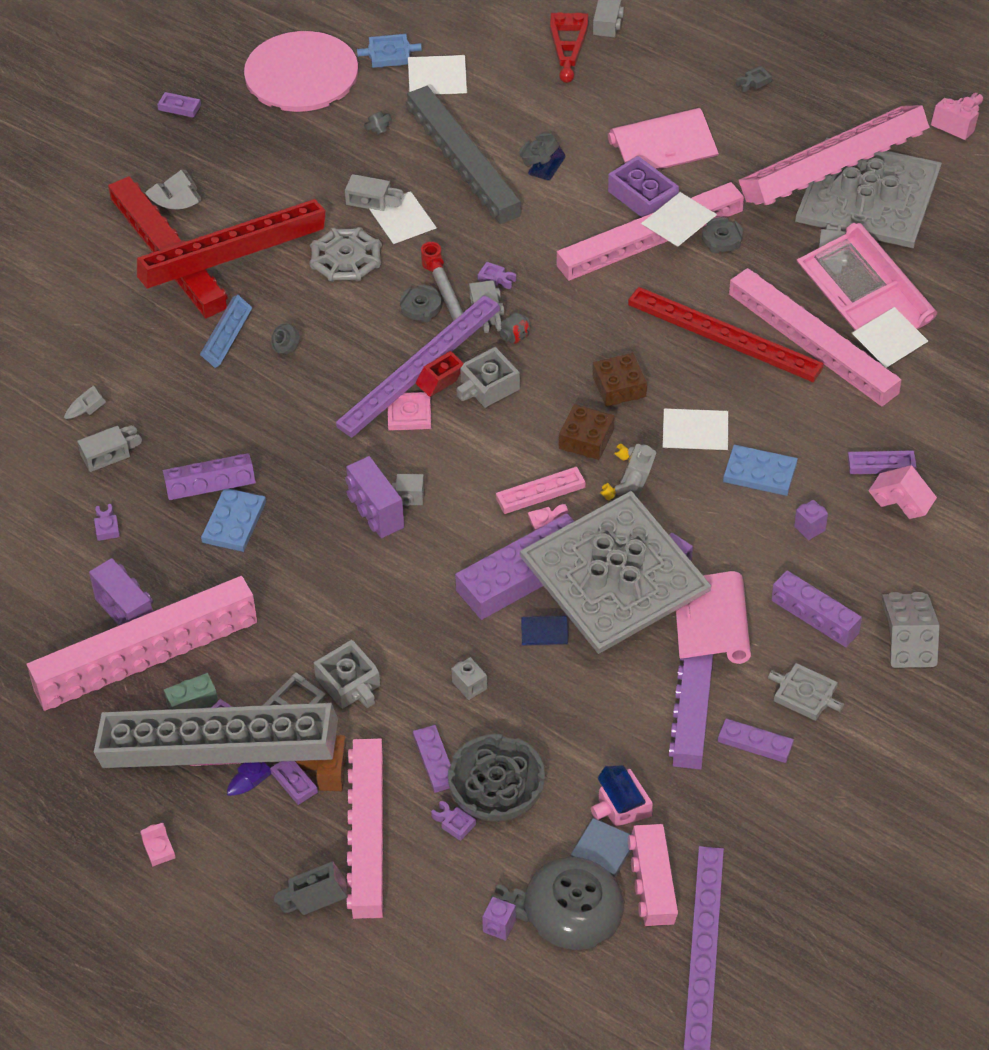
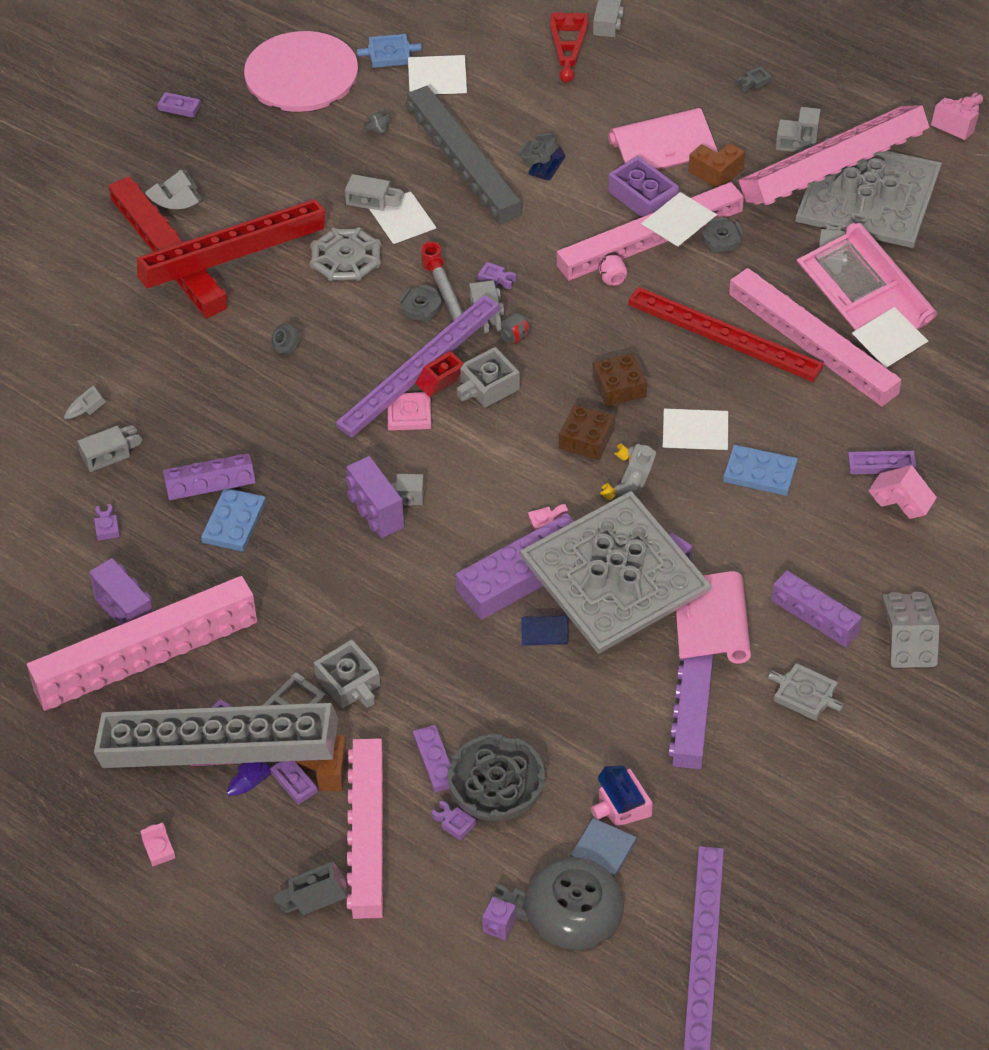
sand green brick [164,673,218,710] -> none
medium blue plate [200,294,252,368] -> none
light grey brick [451,657,487,700] -> none
bright pink plate [496,467,585,514] -> none
bright pink brick [628,824,678,926] -> none
medium lavender plate [718,719,794,763] -> none
medium lavender brick [794,500,828,541] -> none
none -> bright pink head [598,255,628,285]
none -> dark orange brick [688,143,745,188]
none -> light grey brick [776,107,821,152]

